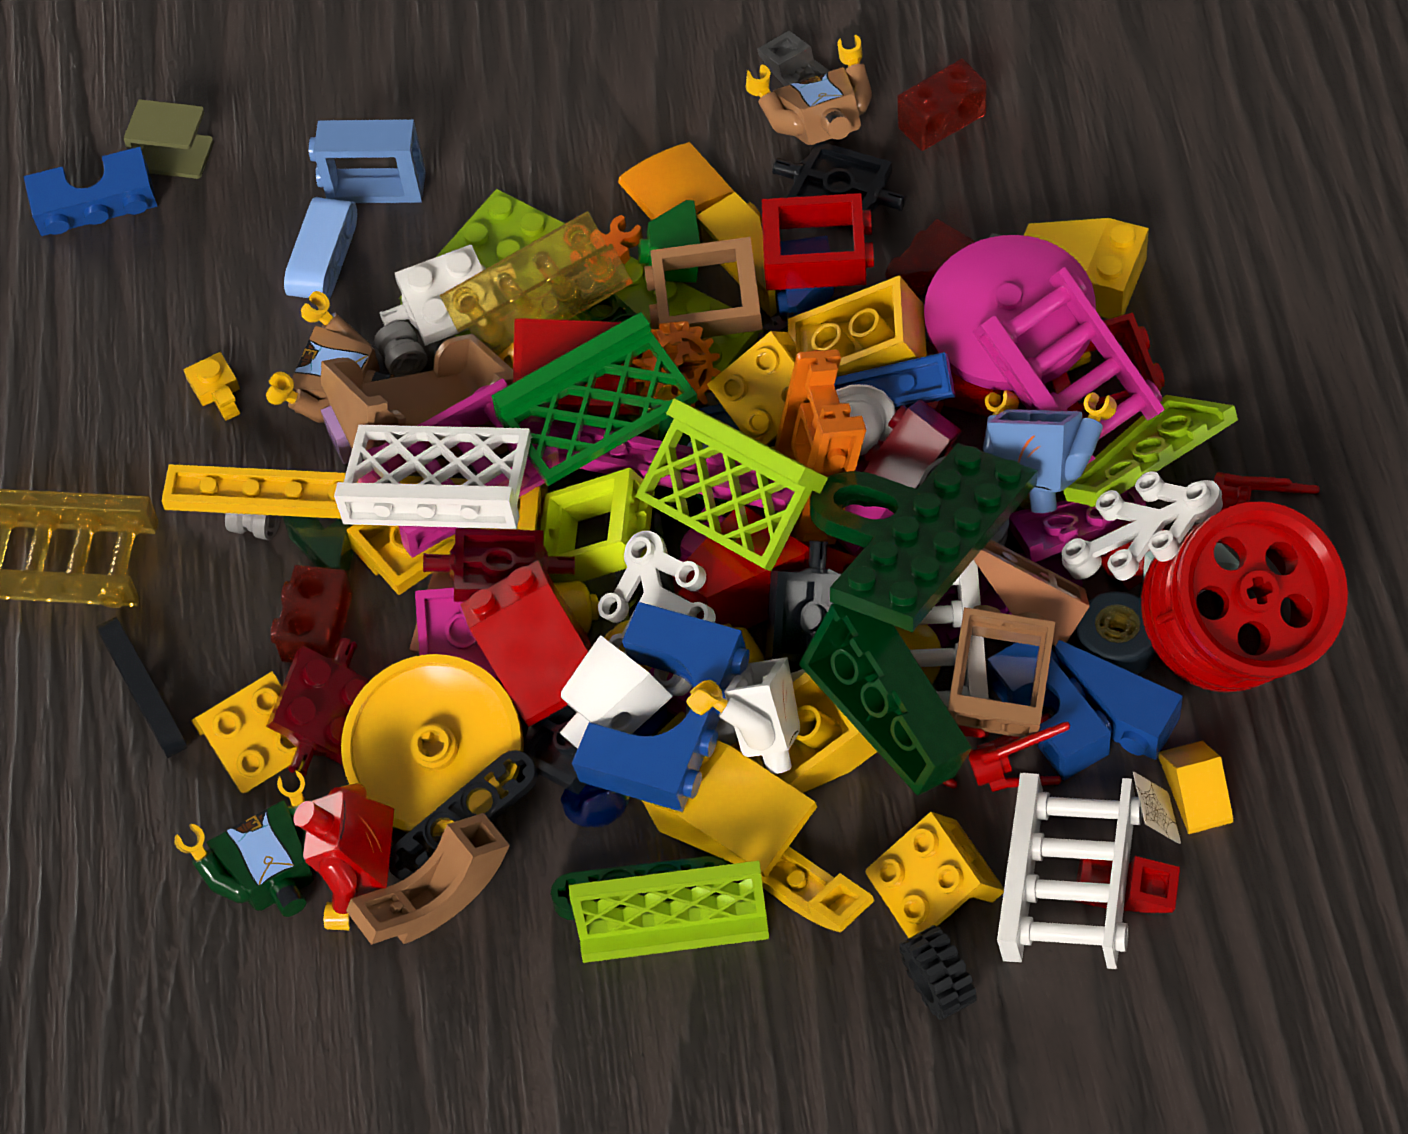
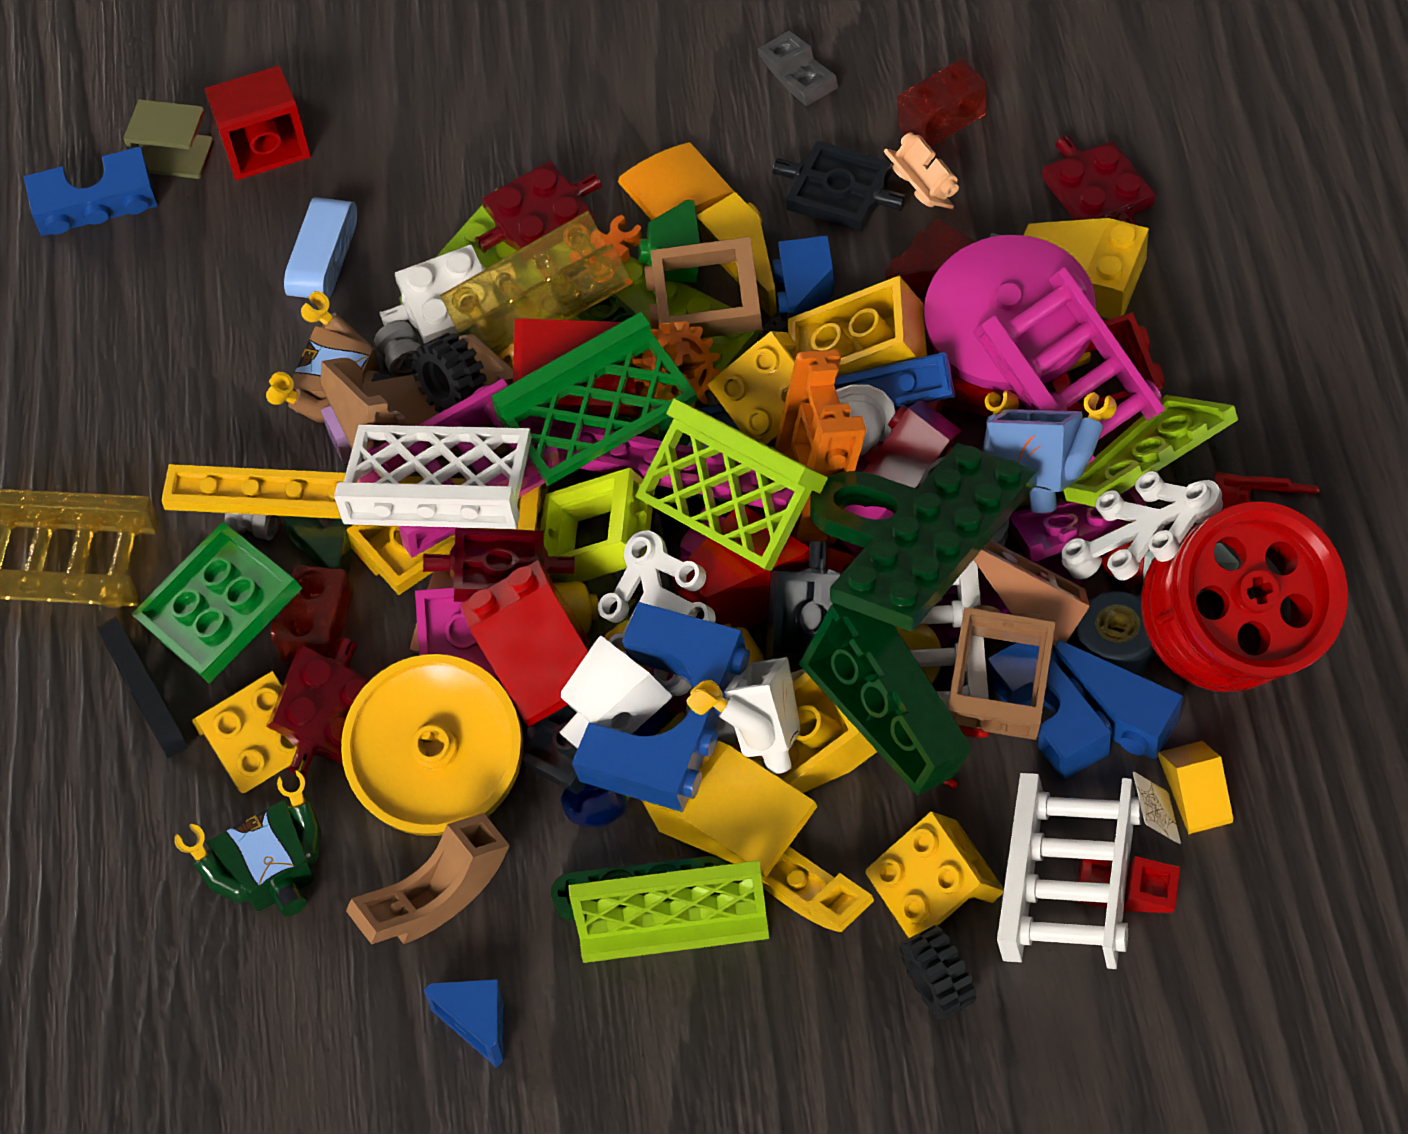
yellow plate [183,352,240,421] -> none
red torso [294,783,395,931] -> none
medium blue window [309,119,426,203] -> none
black beam [389,750,538,881] -> none
medium nougat torso [746,35,872,145] -> none
red window [762,193,874,291] -> none
red plant [968,713,1070,792] -> none
none -> green plate [131,522,302,684]
none -> red slope [204,65,311,181]
none -> black tyre [411,333,487,413]
none -> blue slope [424,980,504,1068]
none -> dark red plate [475,160,602,263]
none -> light nougat hinge [884,133,959,209]
none -> dark red plate [1042,135,1156,225]

